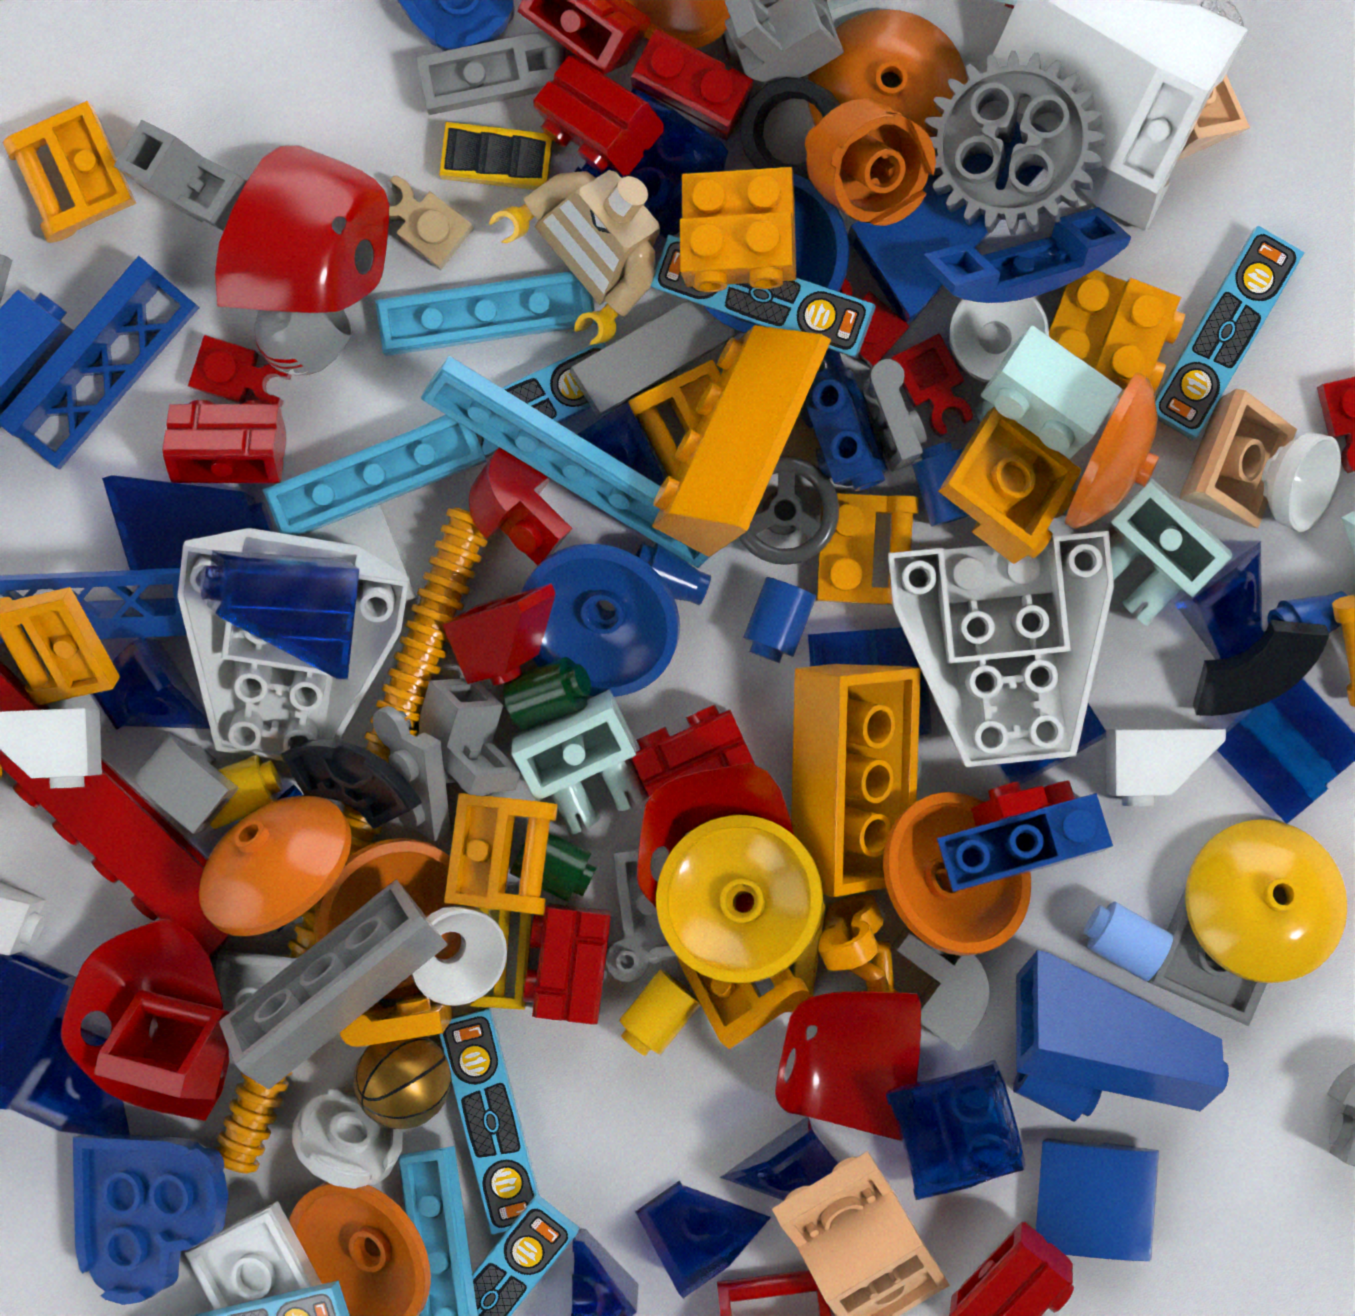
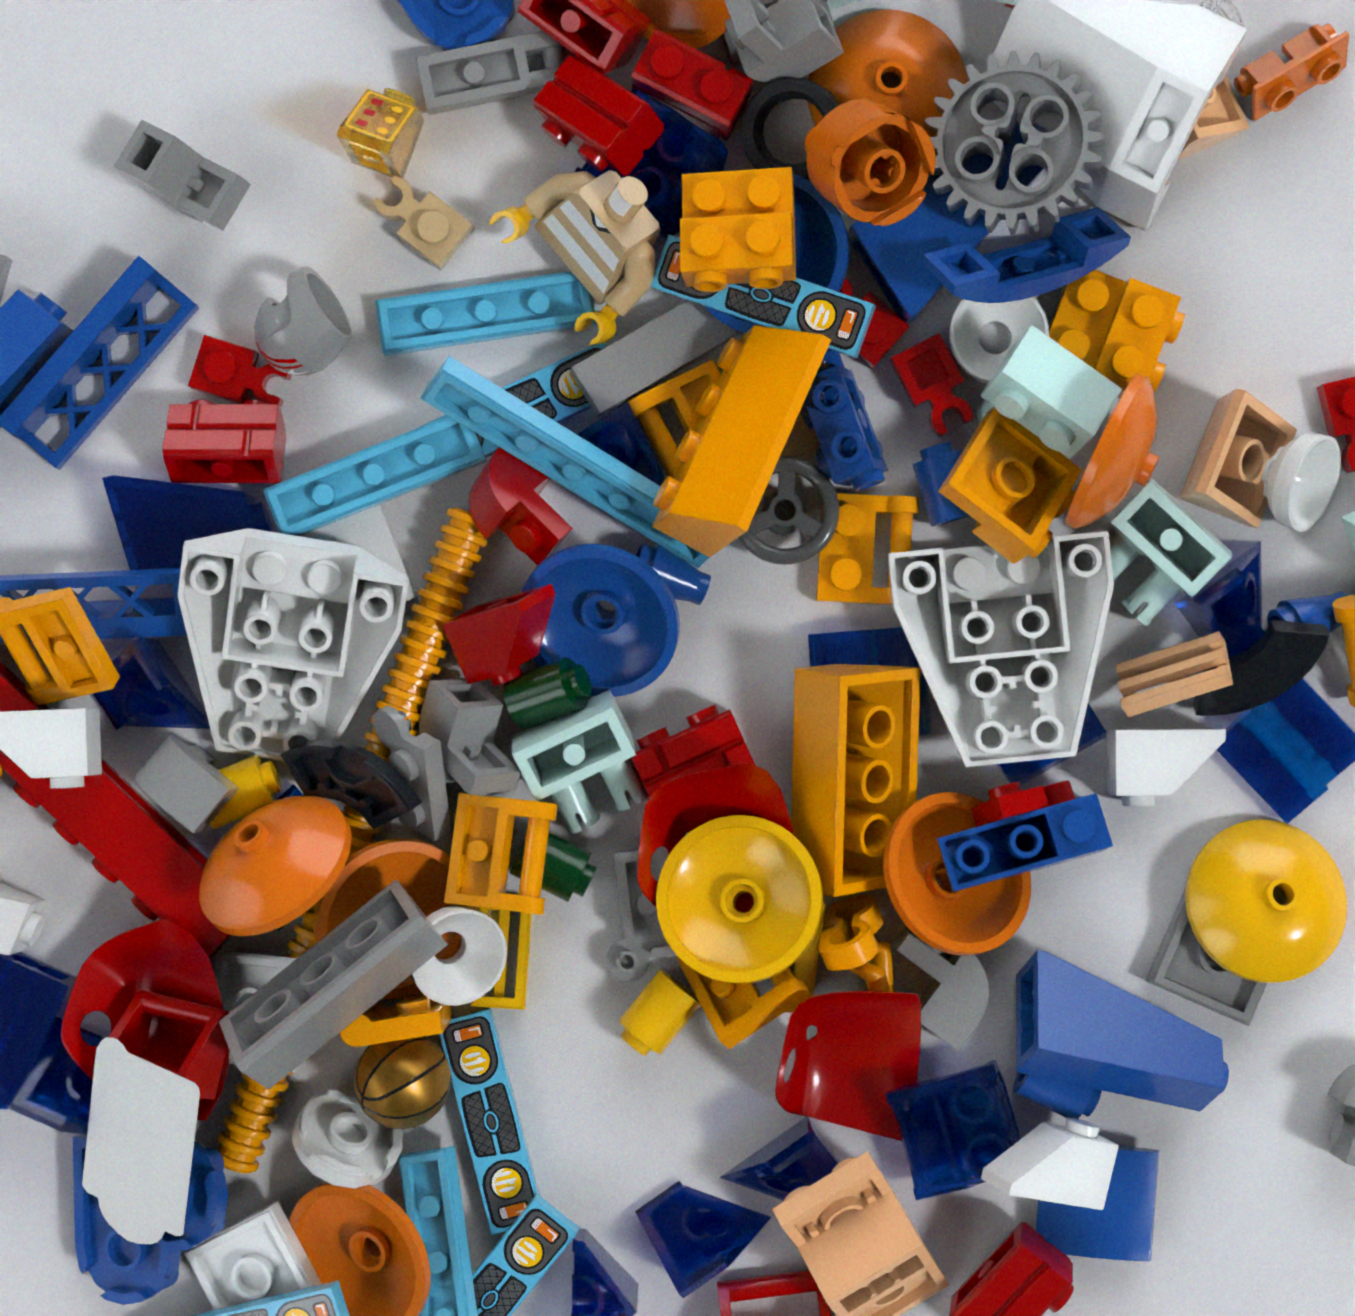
light orange plate [2,101,136,243] -> none
clear blue slope [200,550,360,679] -> none
red piece [215,145,390,313] -> none
tile [439,122,553,190] -> none
red brick [523,903,612,1025] -> none
blue brick [743,577,817,663] -> none
light grey plate [862,359,927,472] -> none
light blue brick [1084,901,1173,982] -> none
tile [1155,226,1305,440] -> none
none -> white sticker [82,1037,200,1244]
none -> clear yellow slope [336,88,424,178]
none -> white slope [981,1118,1119,1210]
none -> light nougat tile [1116,631,1233,717]
none -> orange hinge [1234,23,1349,121]

